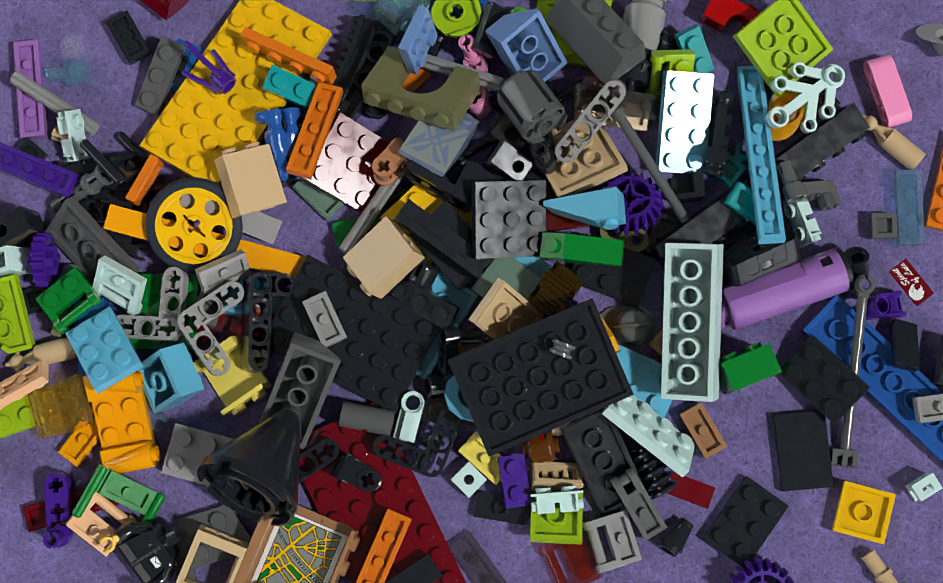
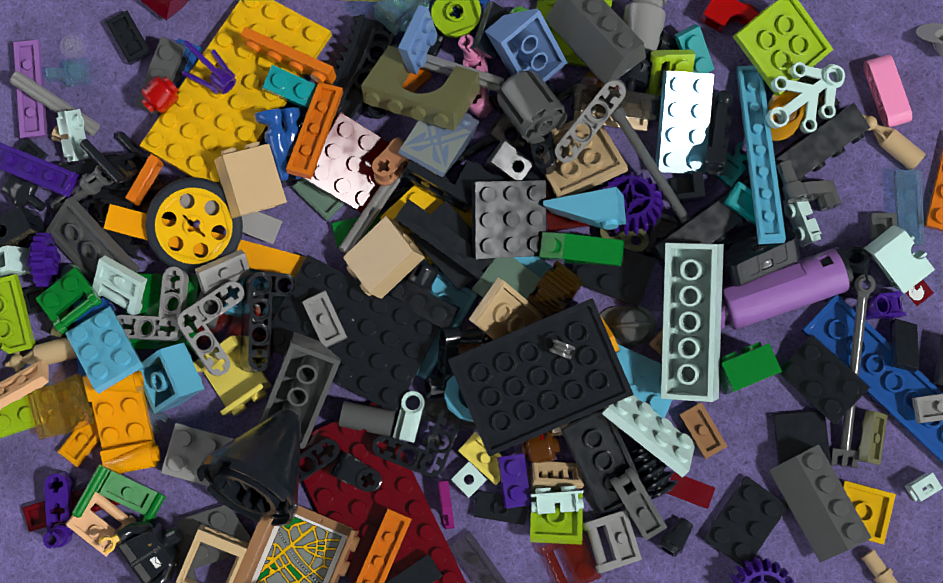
none -> black piece [1,175,46,212]
none -> red head [141,76,179,113]
none -> magenta tile [438,481,455,529]
none -> dark grey slope [768,444,871,562]
none -> olive plate [858,410,888,465]
none -> light aqua piece [864,225,935,293]

